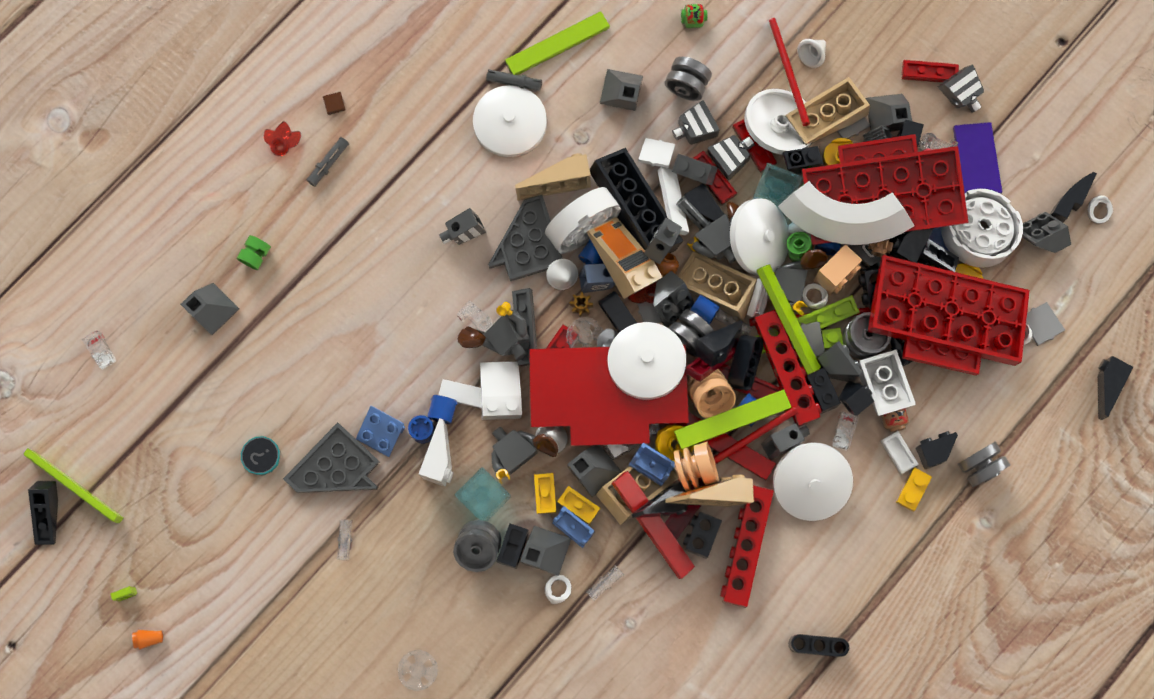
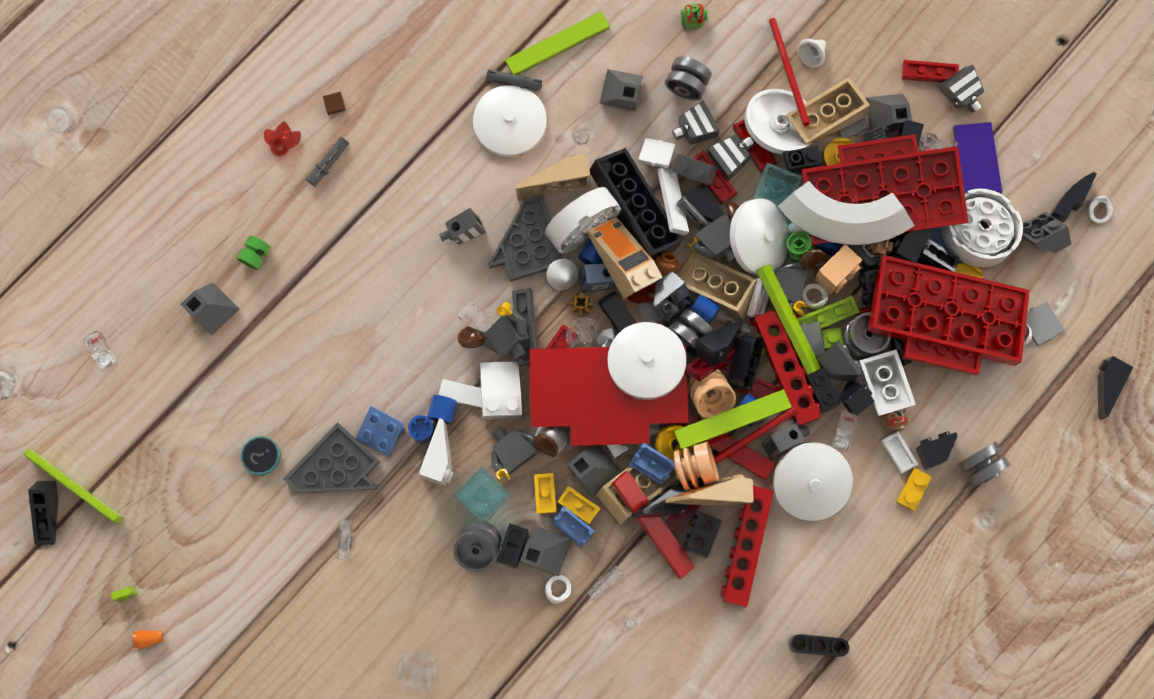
dark grey torso [643,218,682,264] -> none

